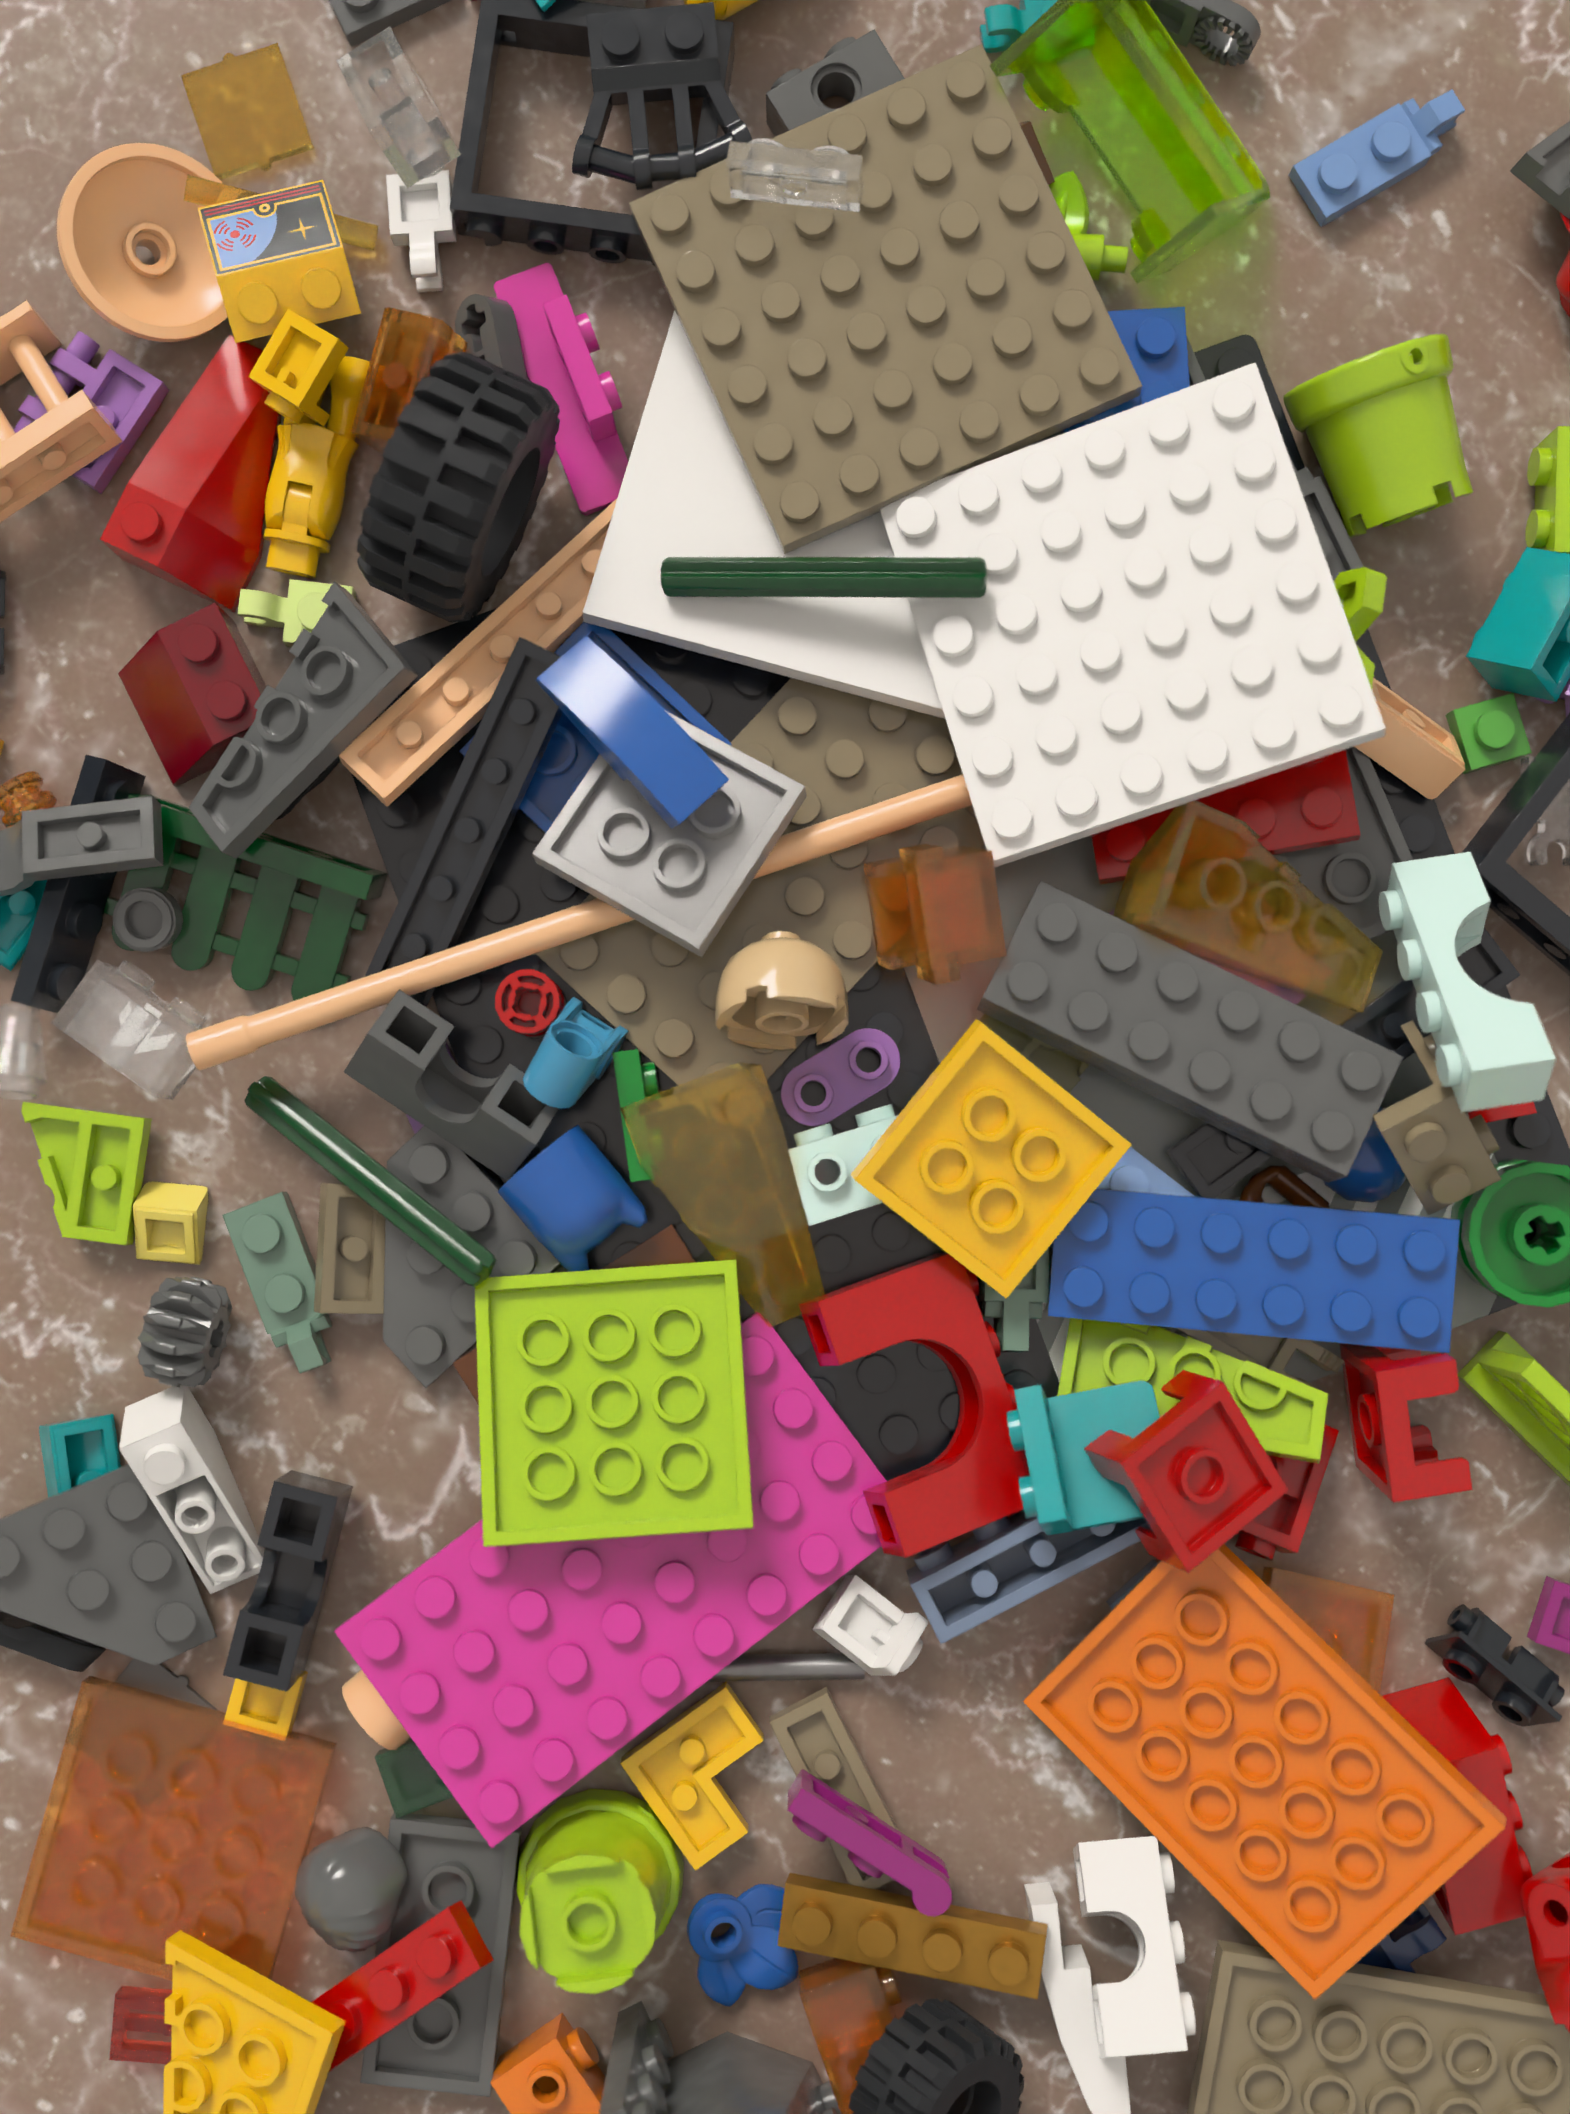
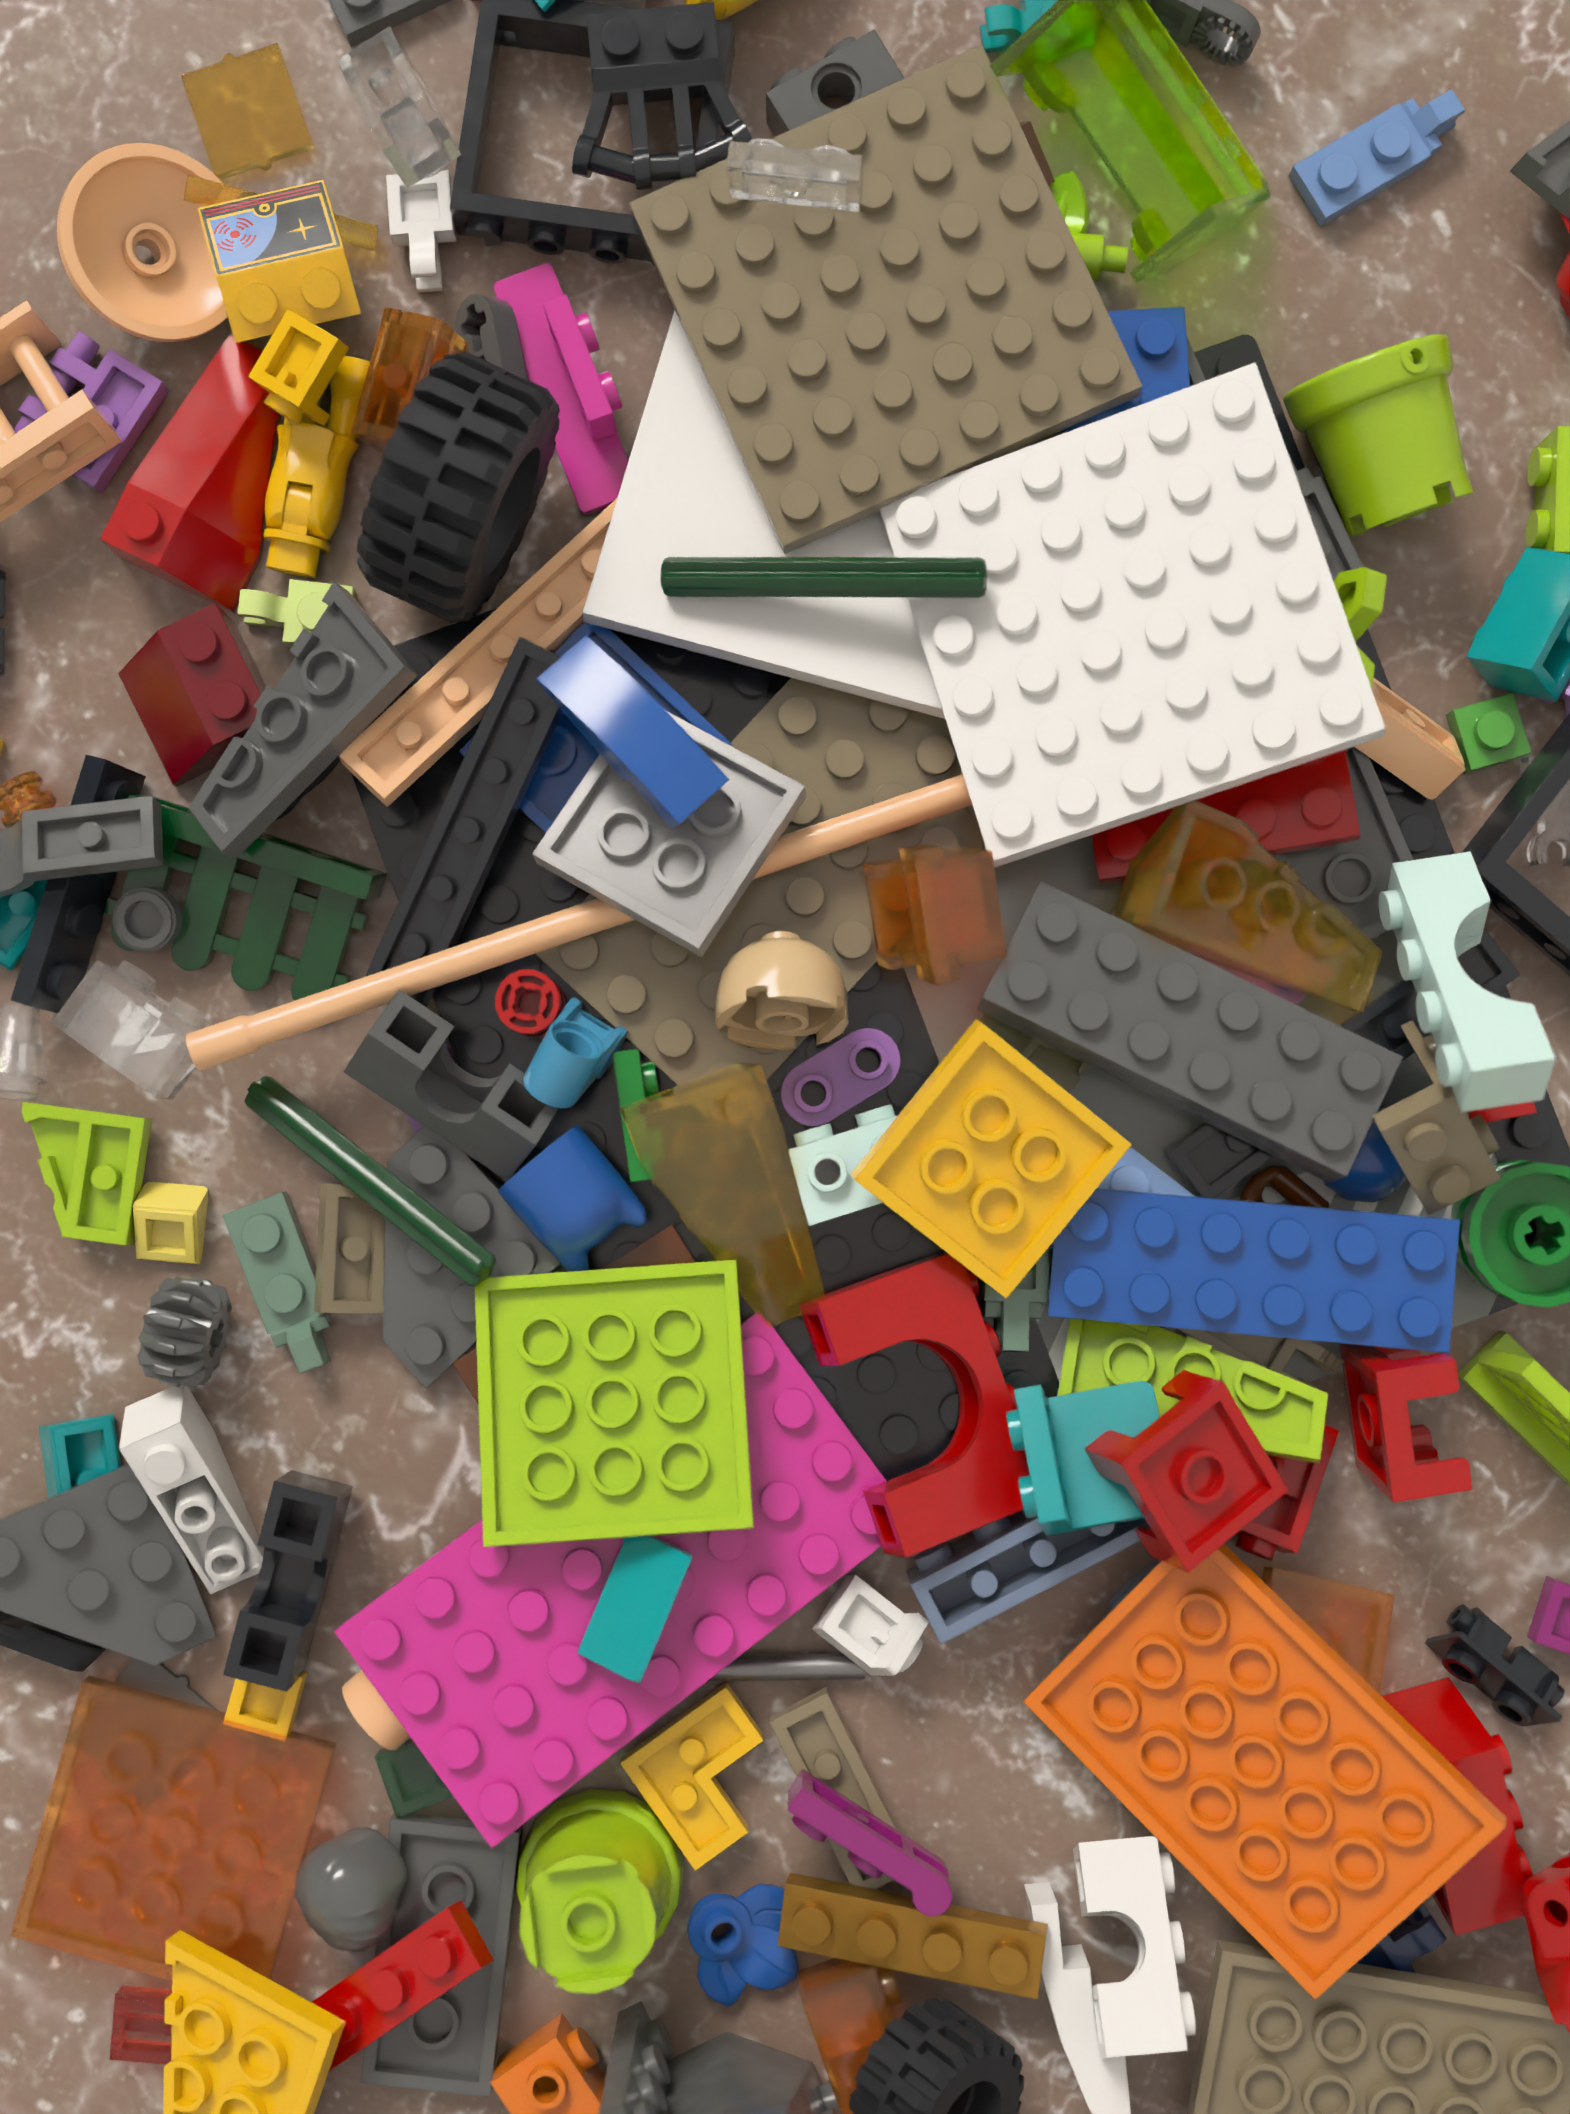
none -> teal slope [577,1536,692,1684]

